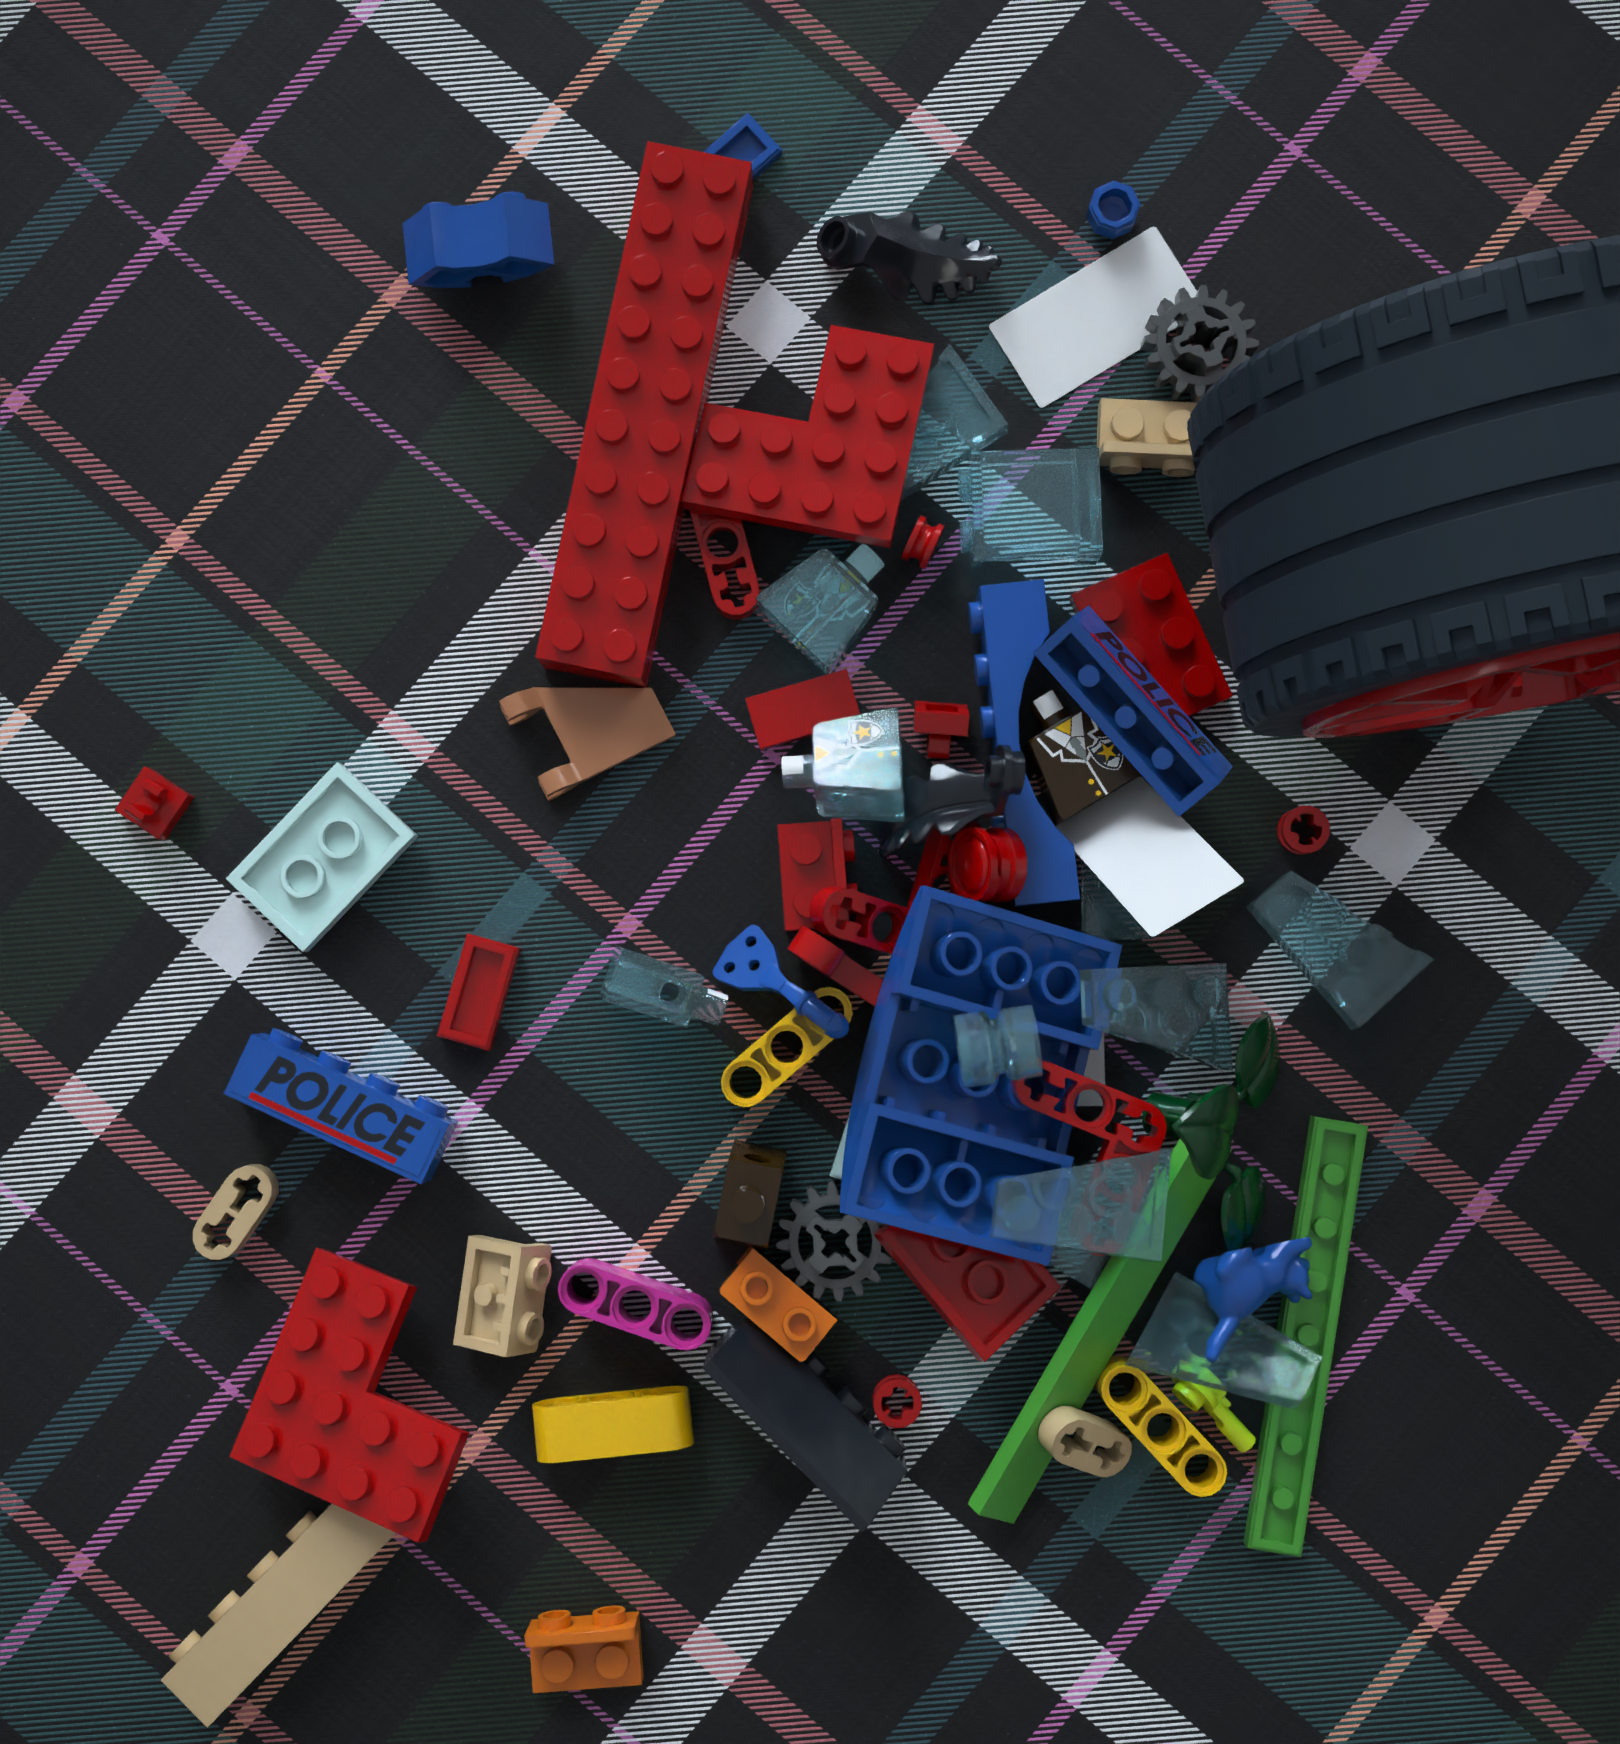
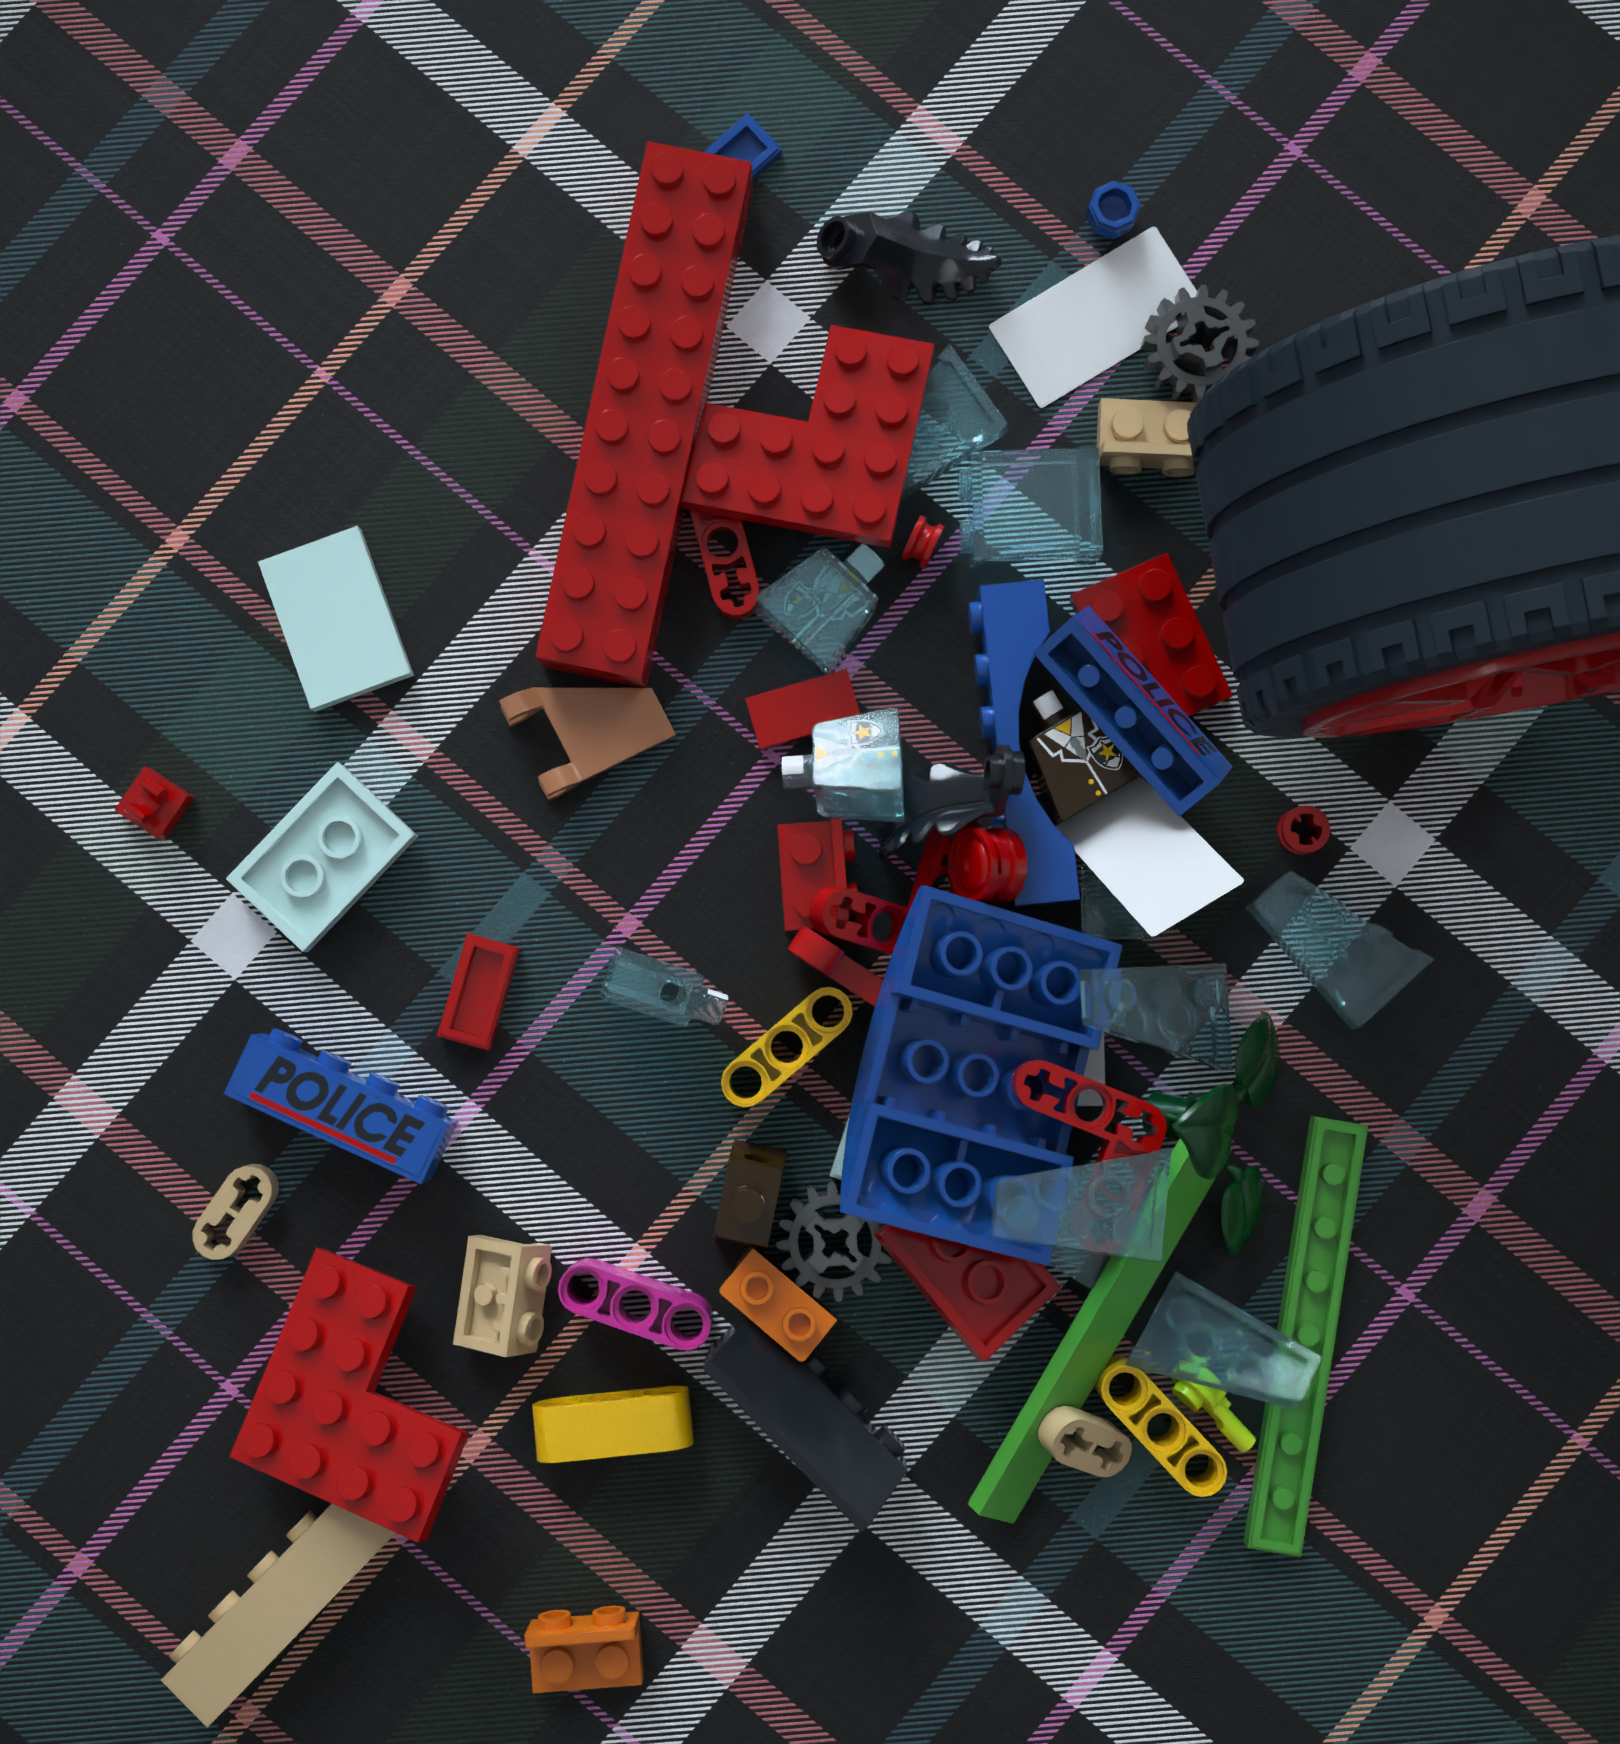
blue brick [402,191,554,288] -> none
blue piece [713,924,849,1039] -> none
red bush [872,1374,922,1428] -> none
red tile [913,700,970,759] -> none
clear light blue wheel [953,1005,1043,1088] -> none
blue animal [1194,1237,1312,1363] -> none
none -> light aqua tile [258,526,414,712]

